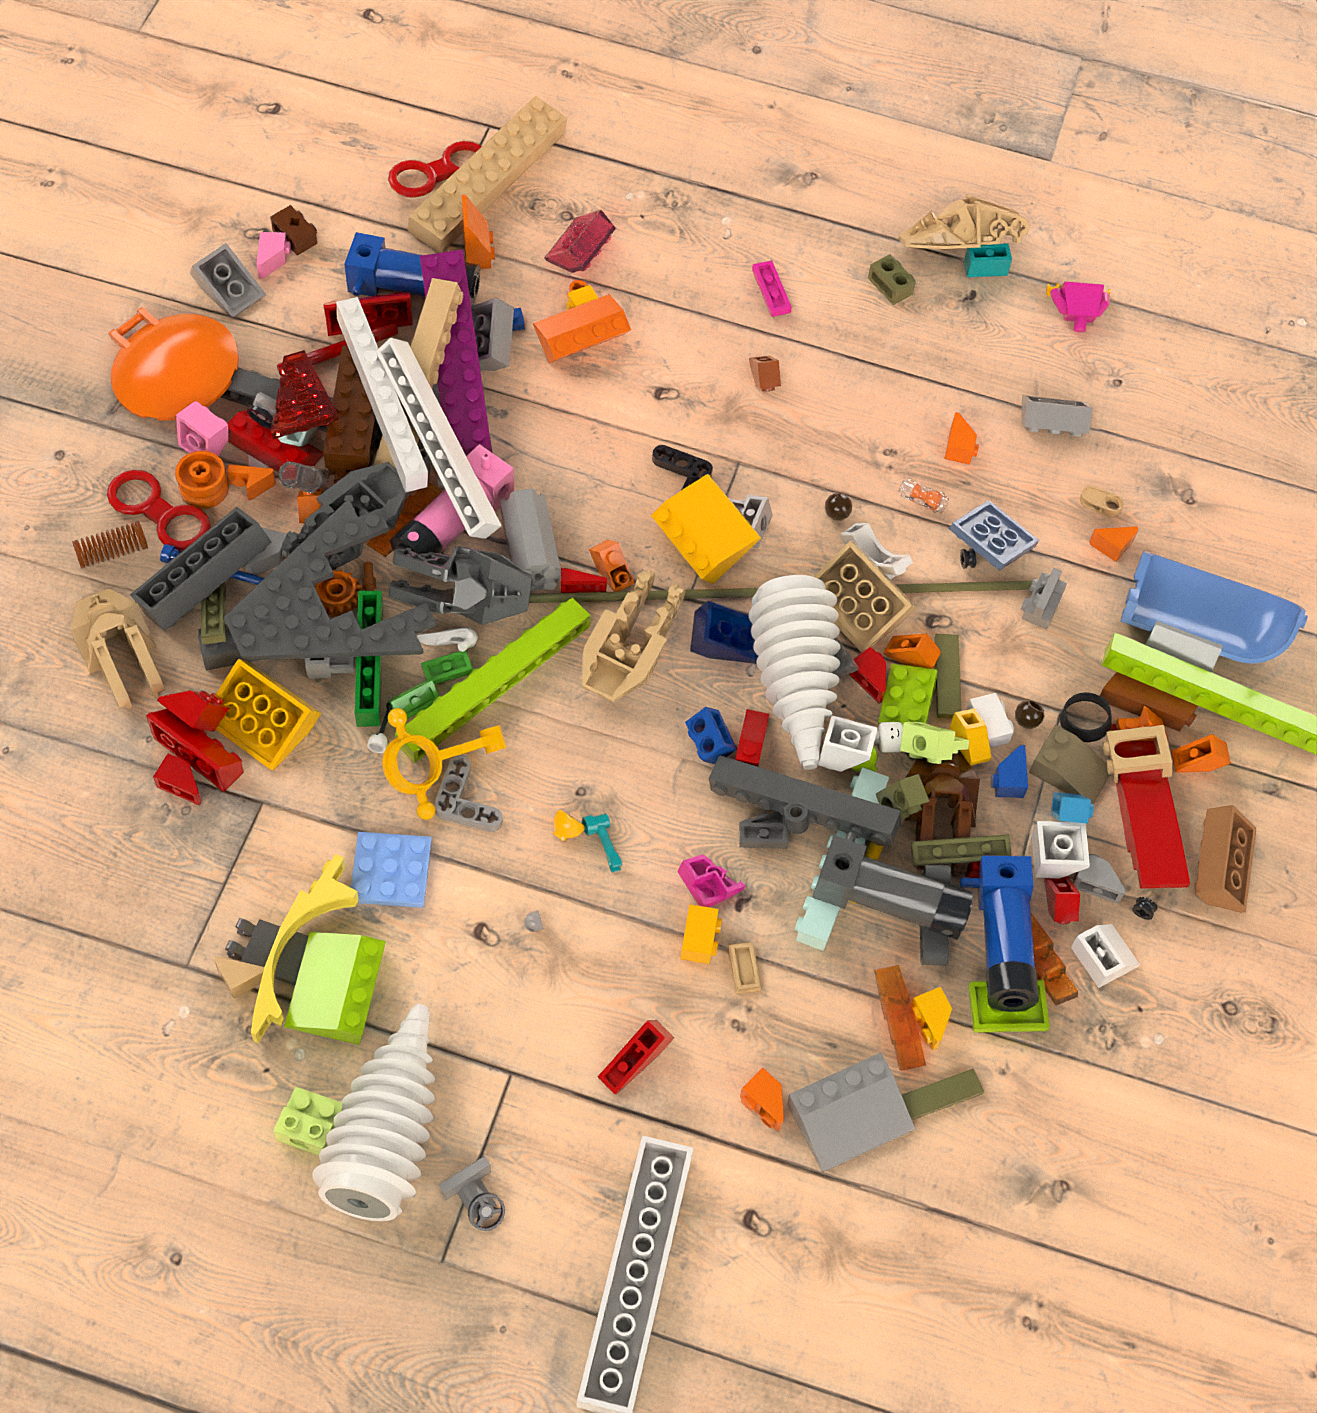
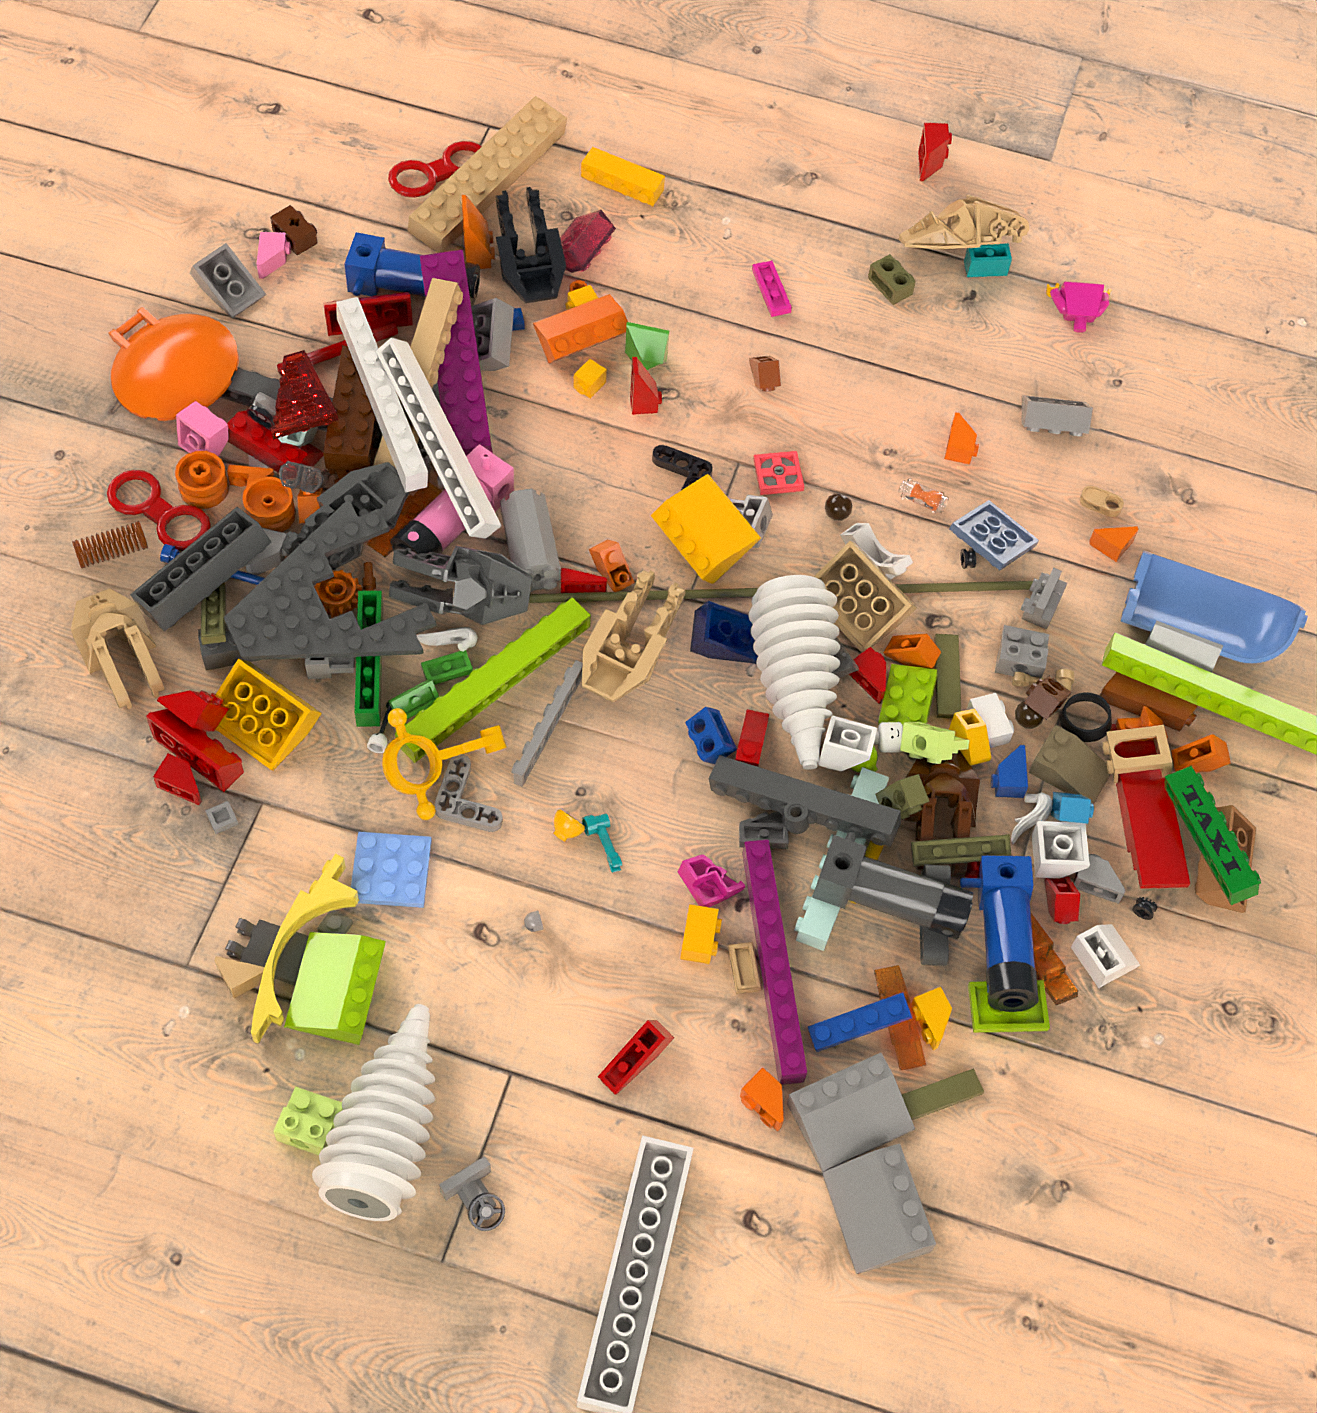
none -> light grey plate [205,801,238,834]
none -> orange wheel [242,476,296,532]
none -> light grey plate [317,910,353,934]
none -> black connector [495,187,566,303]
none -> light grey plate [511,660,583,787]
none -> yellow brick [573,359,607,398]
none -> yellow brick [581,147,665,206]
none -> bright green slope [625,322,669,370]
none -> red slope [630,357,662,415]
none -> magenta brick [742,839,807,1085]
none -> coral piece [753,451,804,495]
none -> blue plate [807,992,912,1052]
none -> light grey slope [822,1143,936,1274]
none -> red slope [918,122,952,181]
none -> light grey brick [995,625,1049,678]
none -> white piece [1011,792,1053,844]
none -> tan brick [1012,669,1074,696]
none -> reddish brown brick [1024,675,1072,720]
none -> green brick [1165,766,1261,905]

